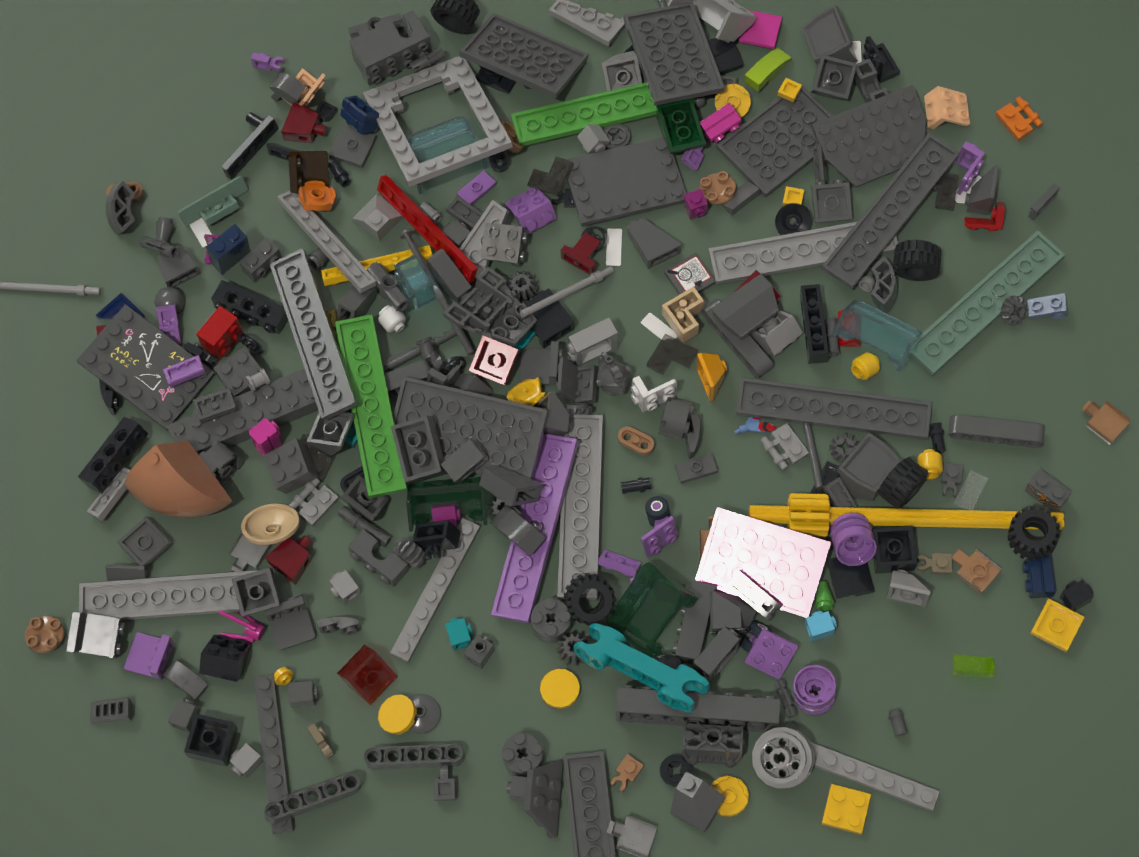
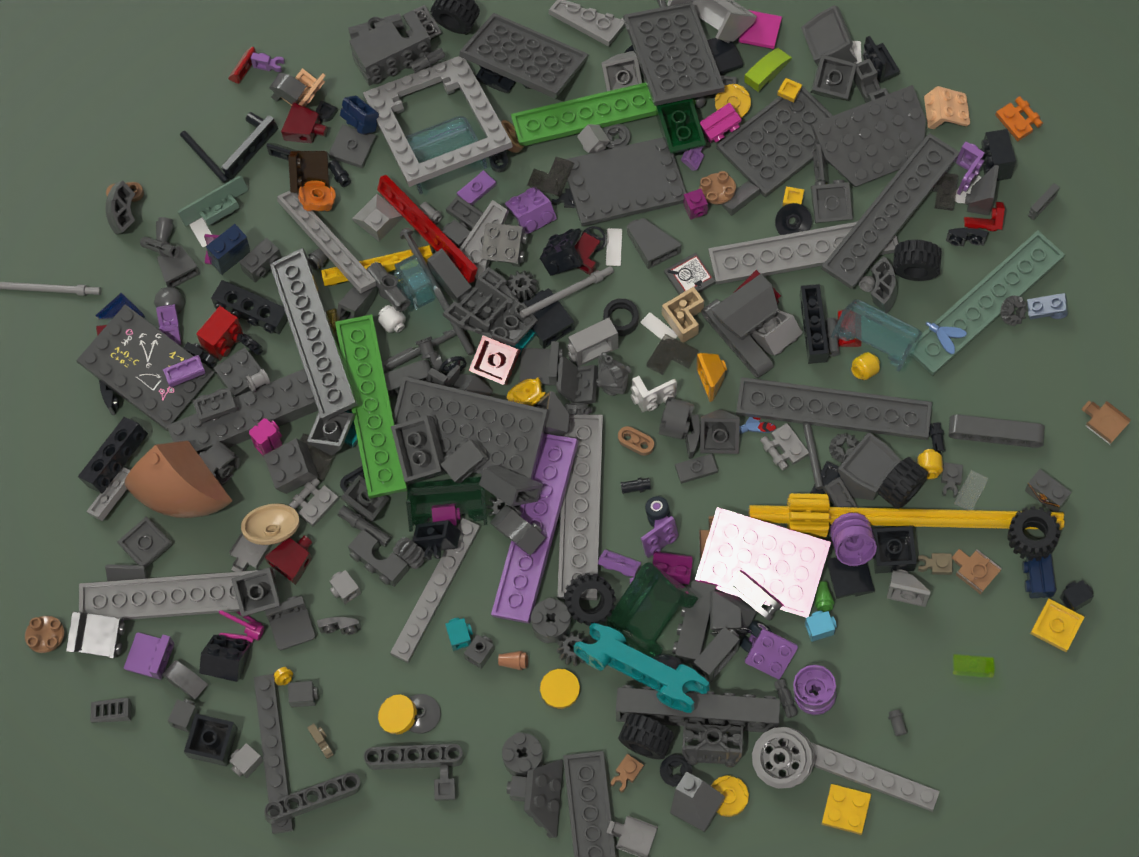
clear red slope [337,645,398,705] -> none
none -> black bar [180,131,230,184]
none -> red slope [228,47,256,84]
none -> flat silver slope [412,5,441,39]
none -> nougat cone [498,651,528,671]
none -> black bracket [539,228,583,276]
none -> black tyre [603,298,639,336]
none -> black tyre [618,714,674,759]
none -> magenta bracket [650,552,693,584]
none -> dark grey slope [700,409,740,454]
none -> medium blue piece [926,322,967,354]
none -> black slope [946,228,988,247]
none -> black brick [980,129,1016,181]

